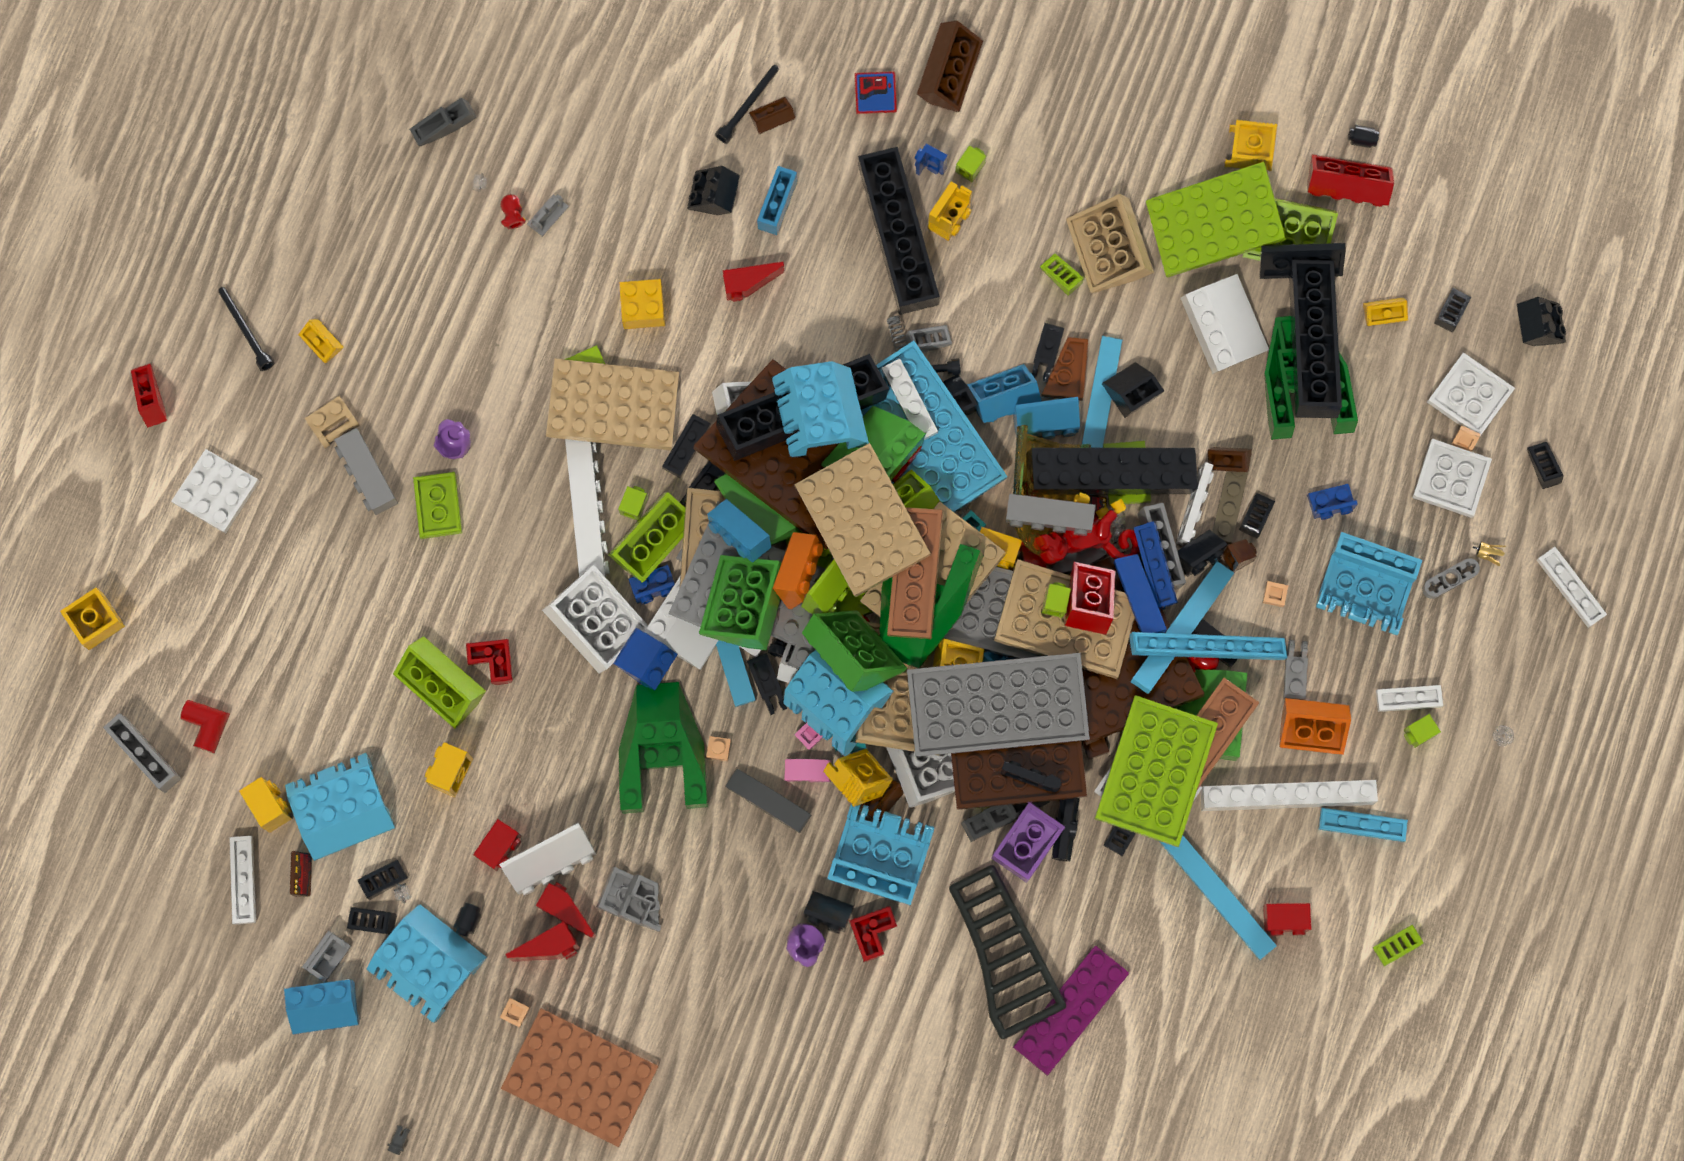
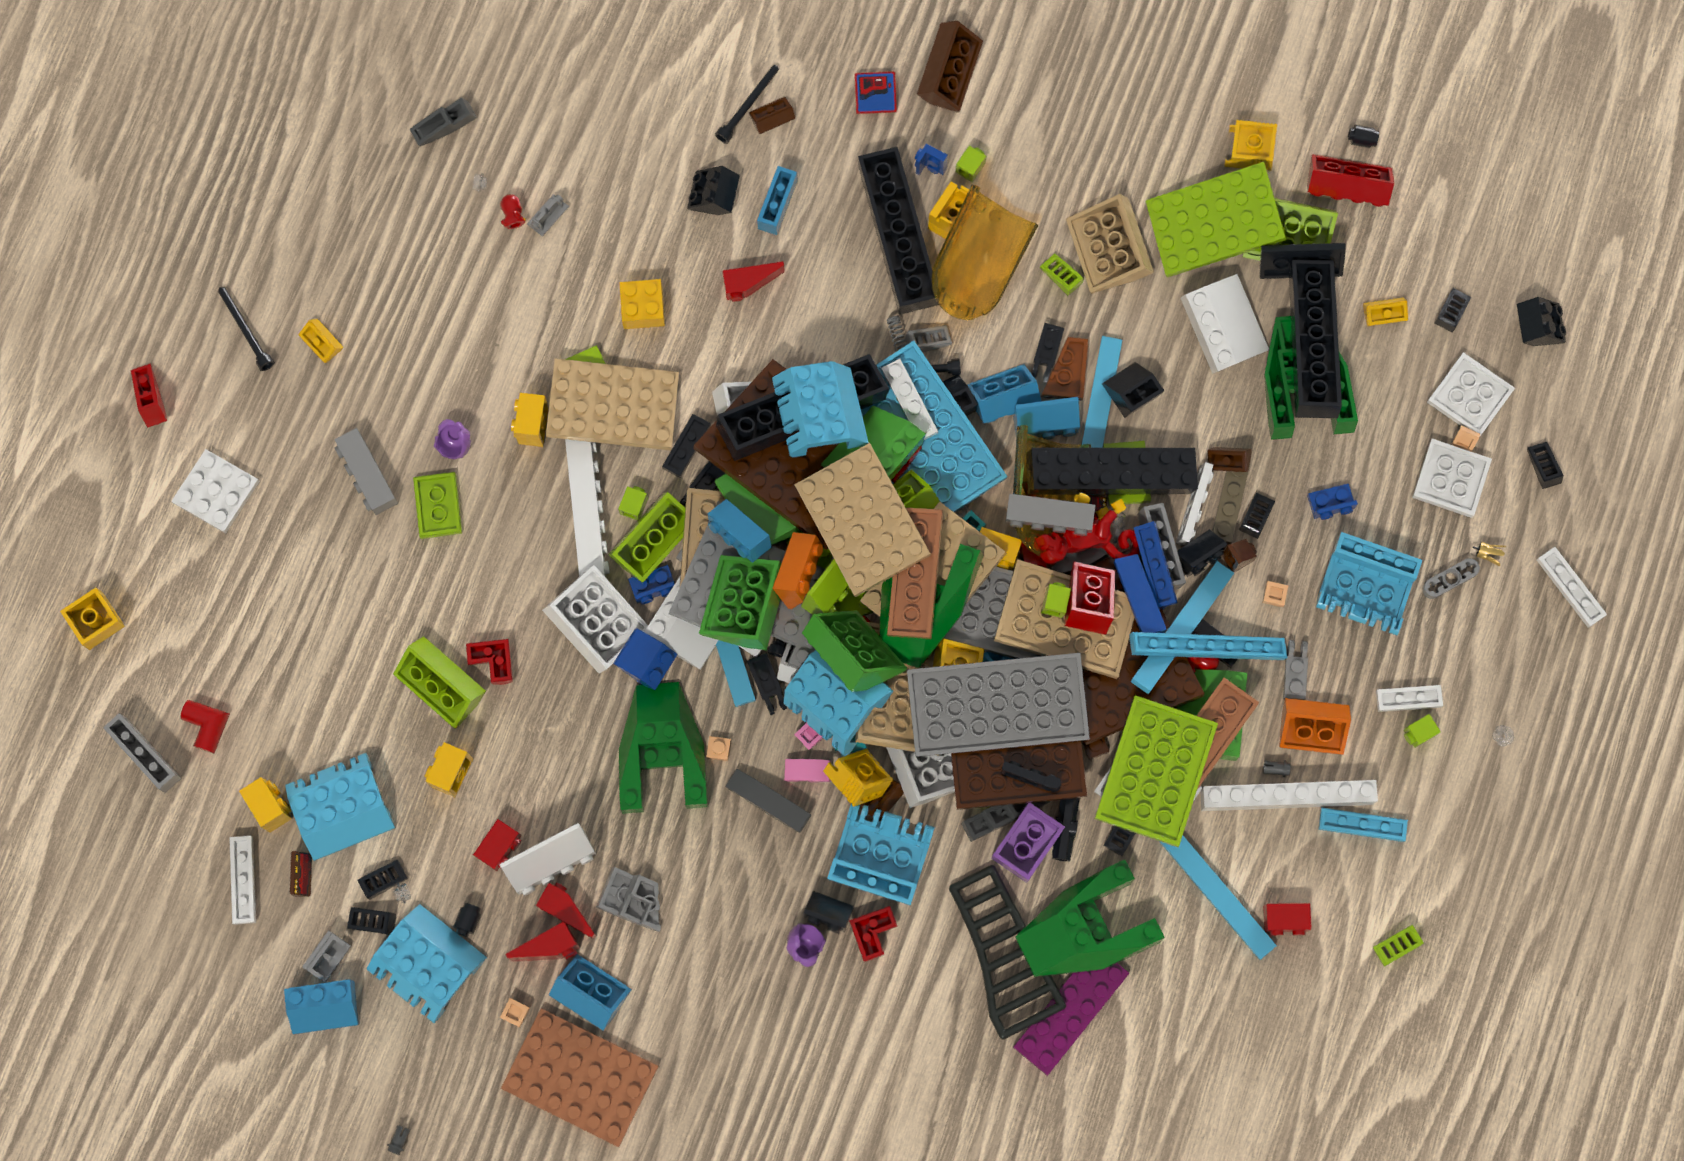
tan plate [304,396,360,449] -> none
none -> yellow brick [511,393,549,447]
none -> dark azure slope [549,954,632,1031]
none -> clear yellow windscreen [932,185,1038,320]
none -> green wedge [1015,859,1165,977]
none -> dark grey pin [1263,760,1291,777]

